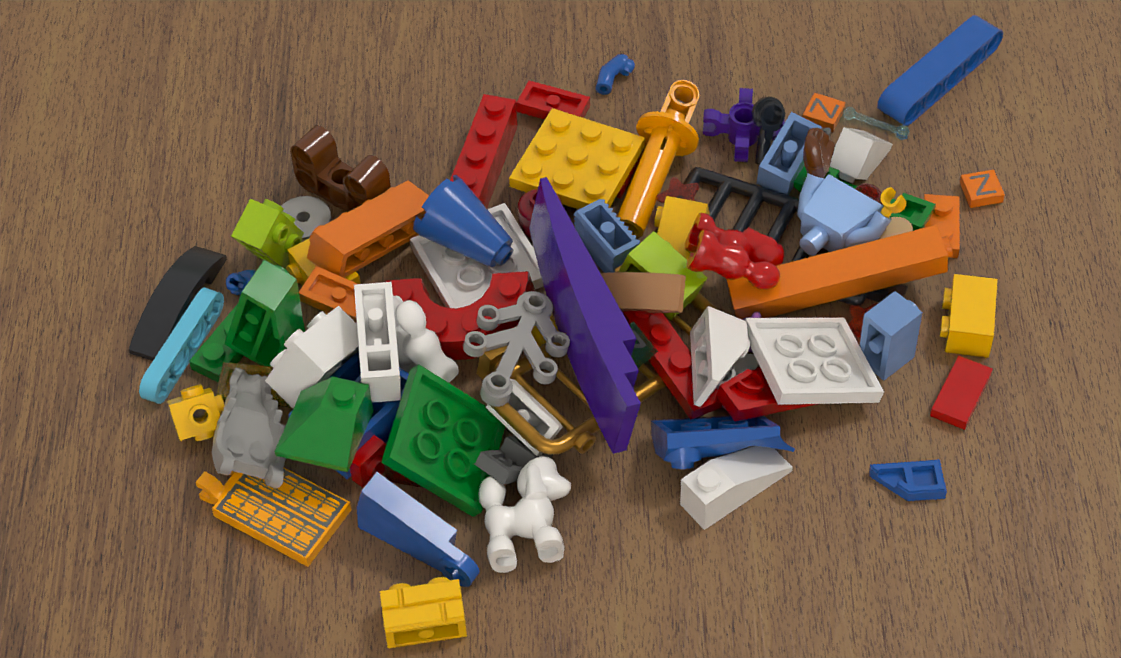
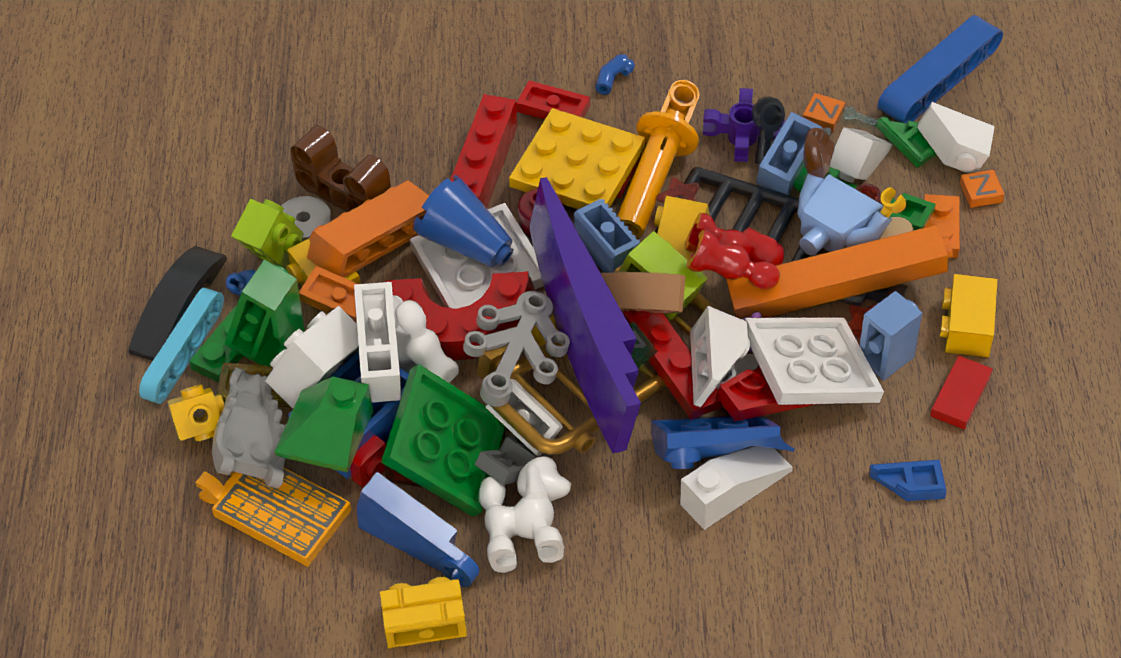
none -> green tile [875,117,937,168]
none -> white slope [917,102,995,174]

